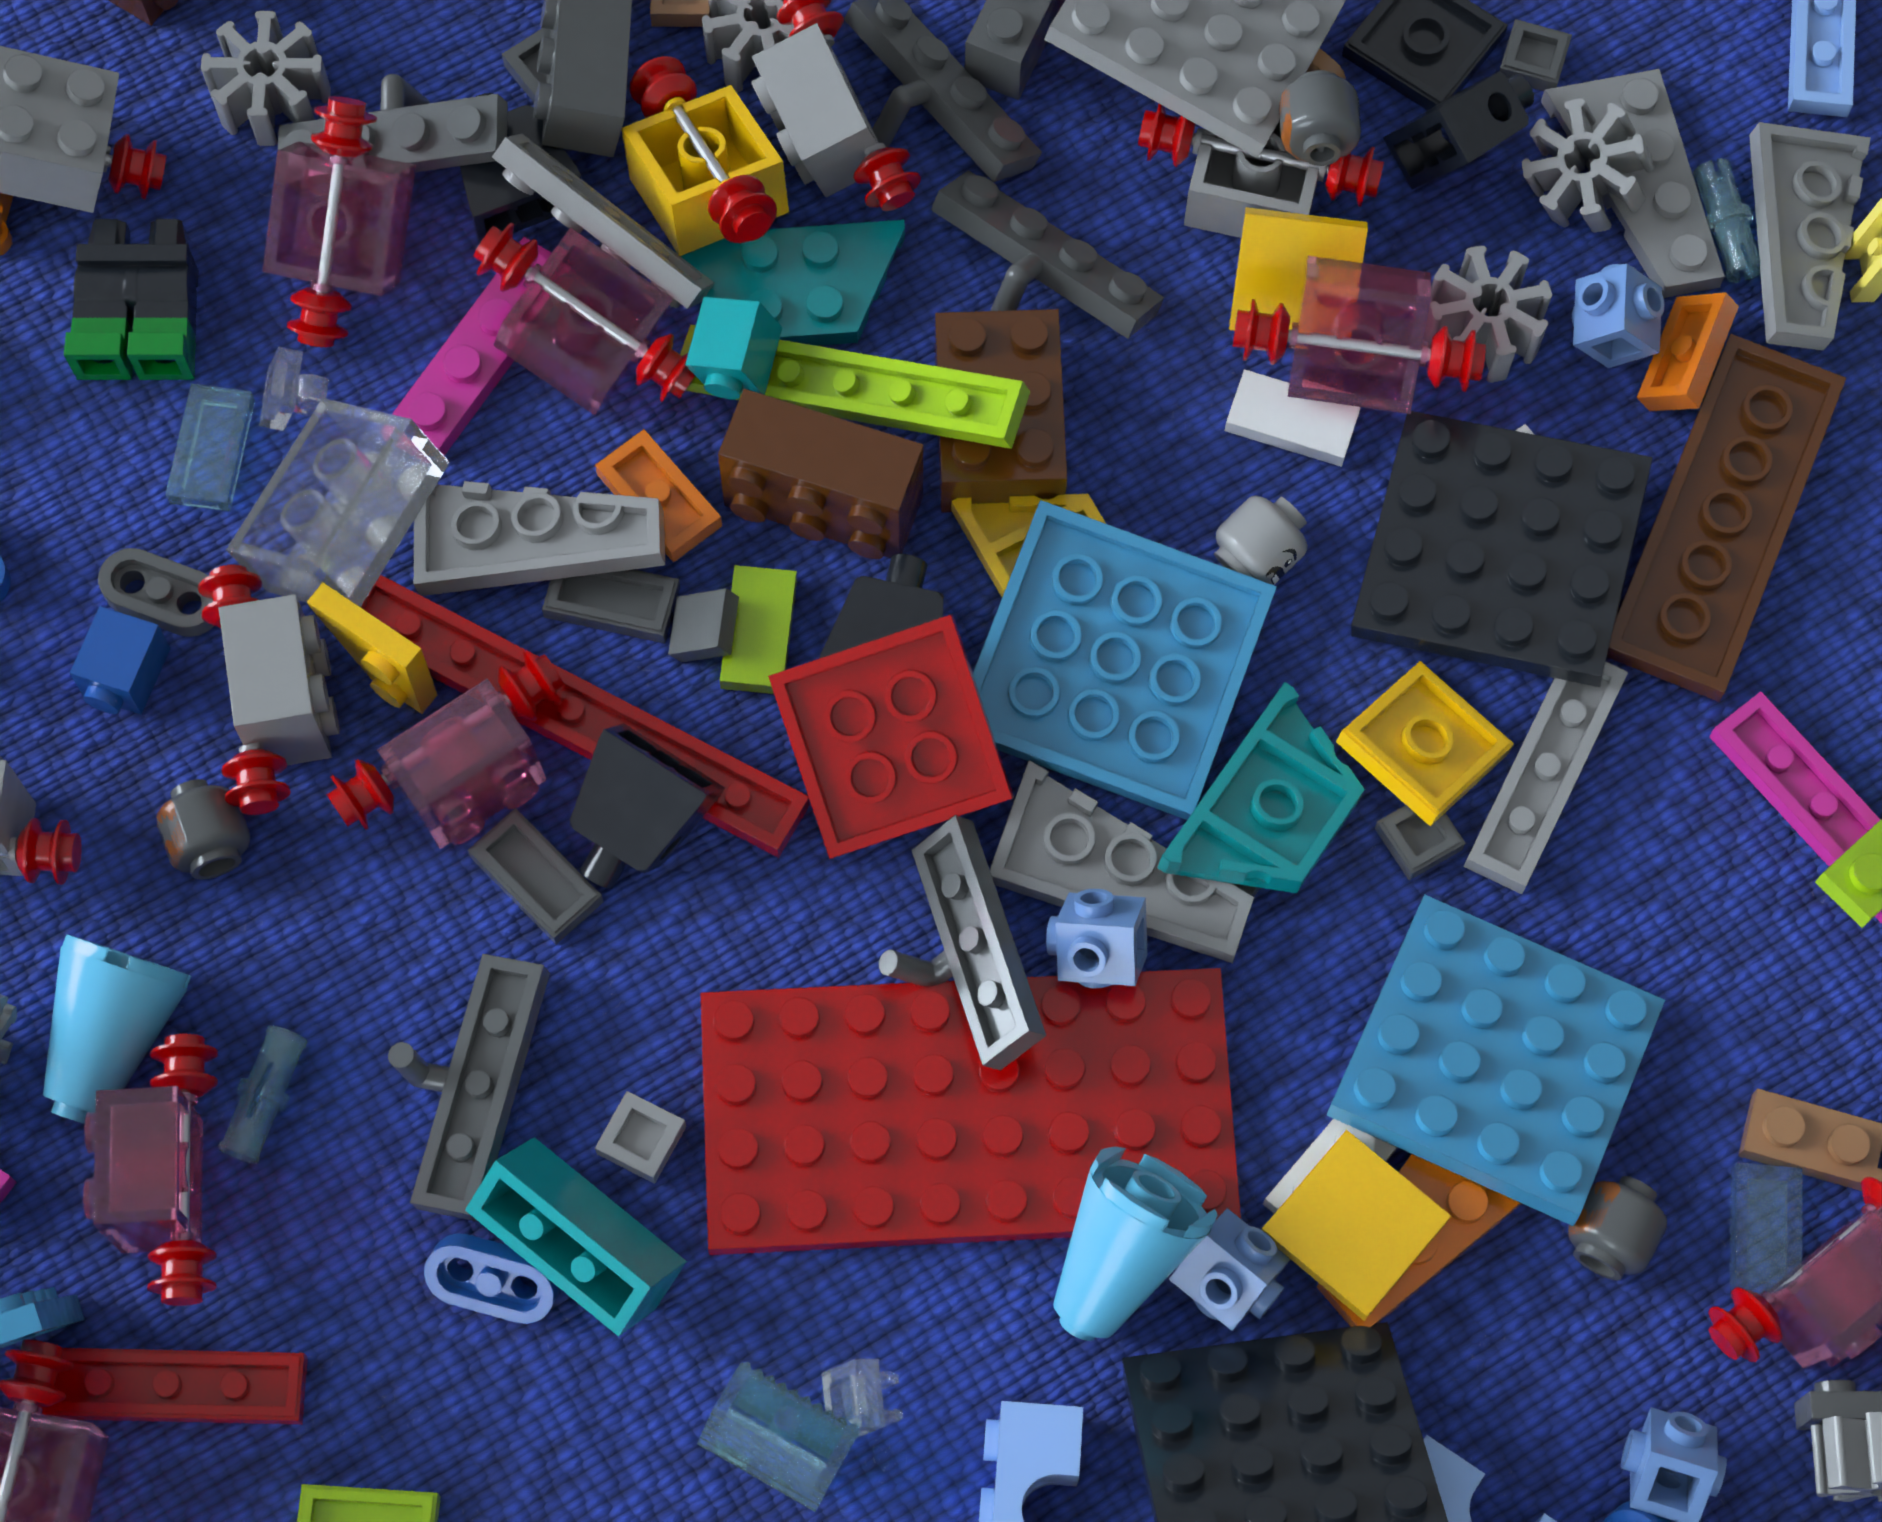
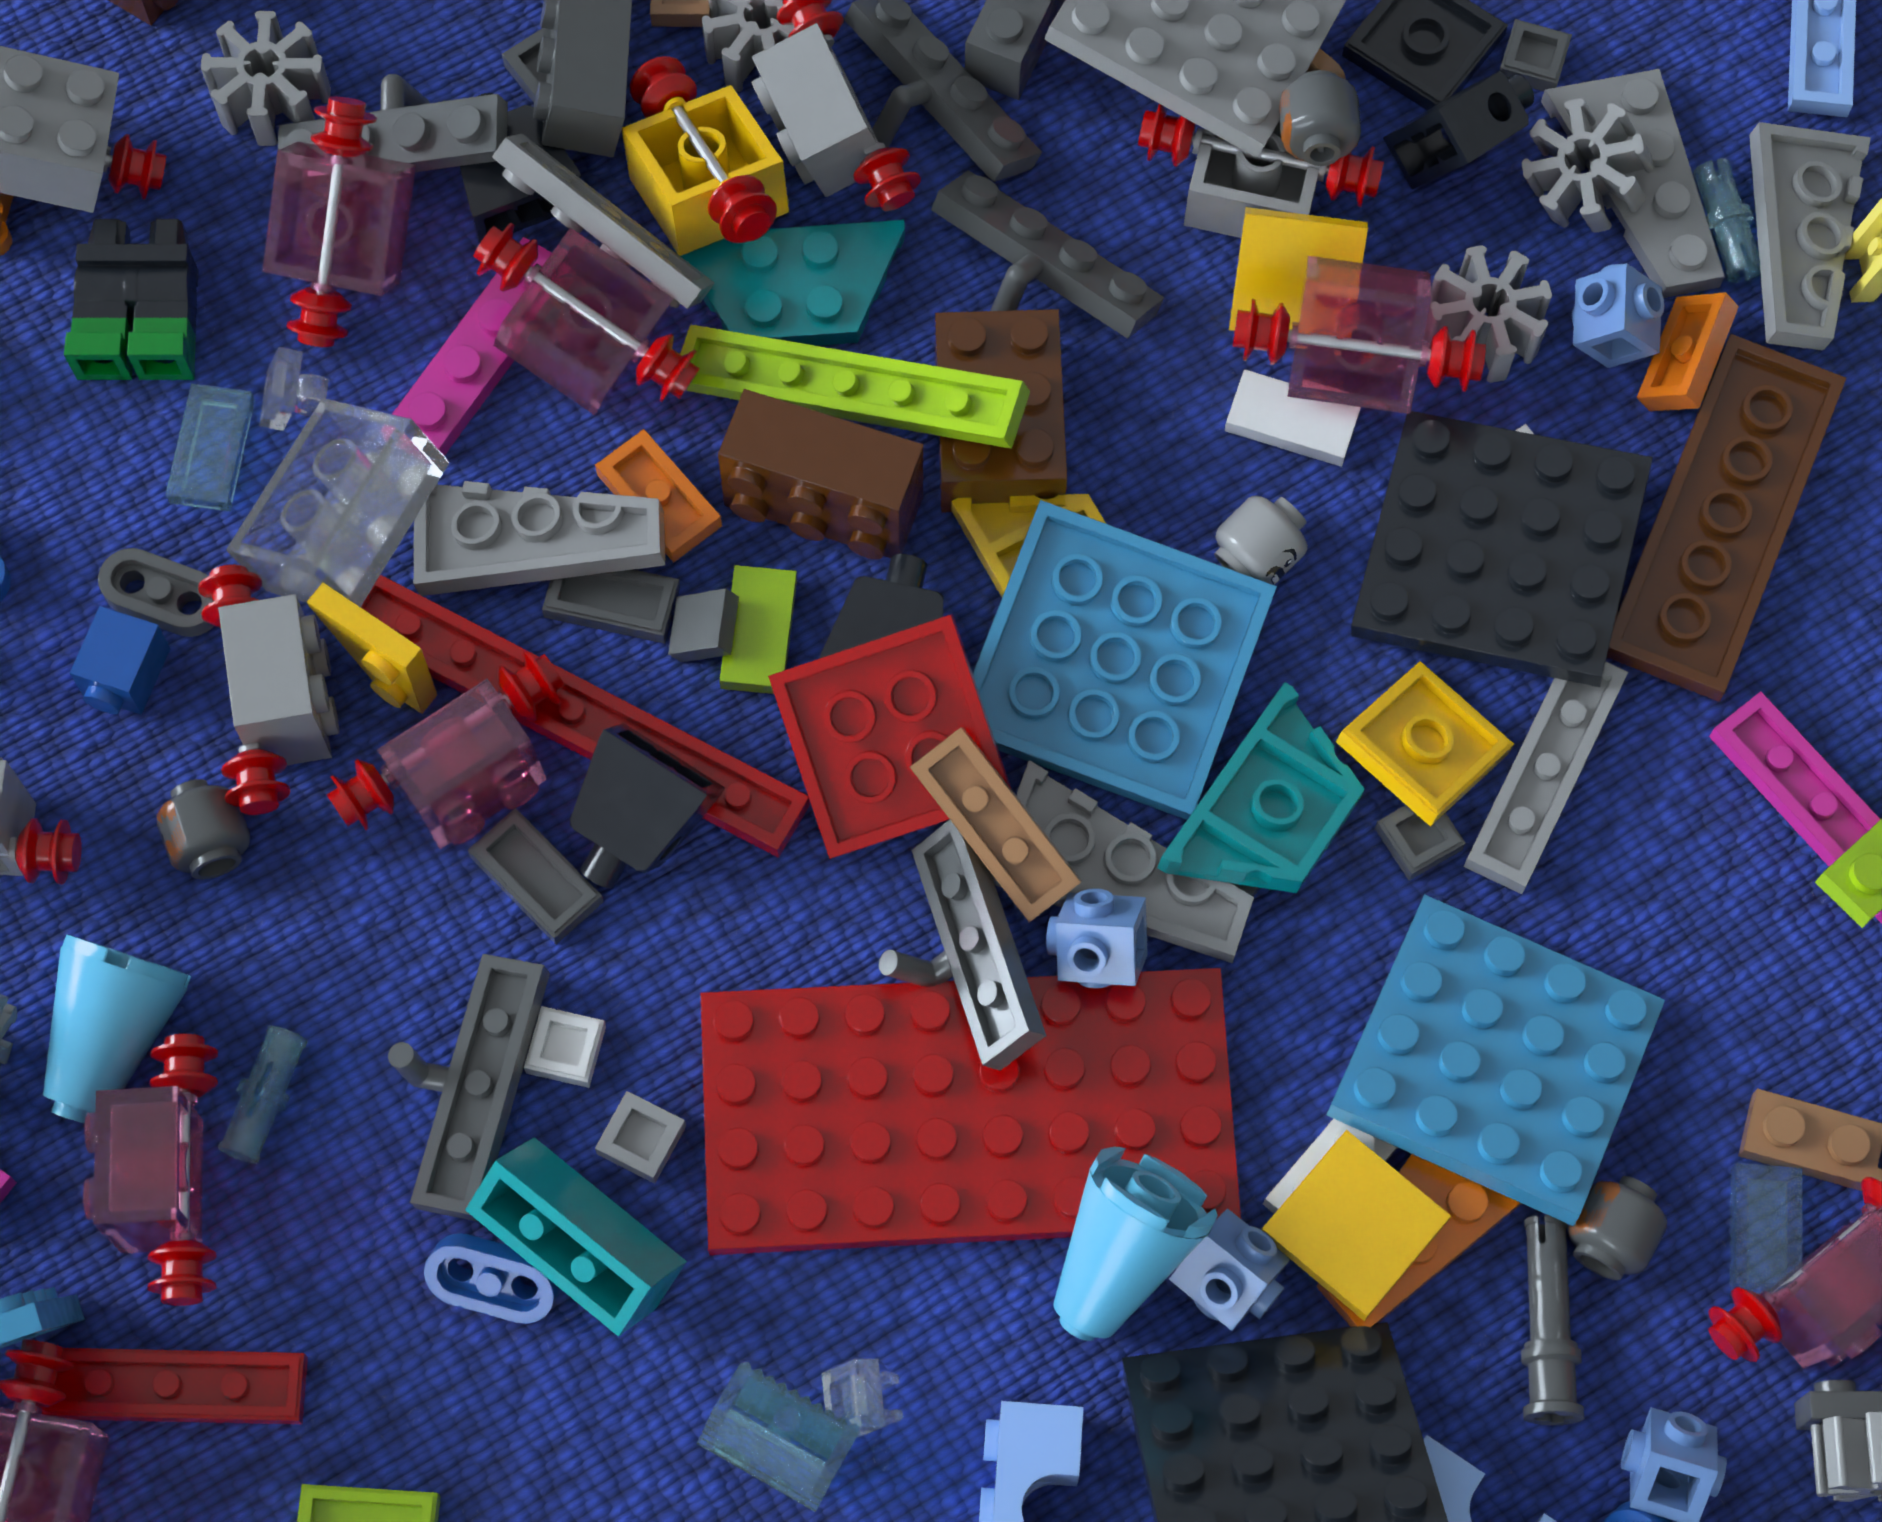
teal brick [685,297,782,399] -> none
none -> white tile [524,1006,606,1088]
none -> medium nougat plate [910,727,1082,922]
none -> dark grey pin [1521,1215,1584,1425]

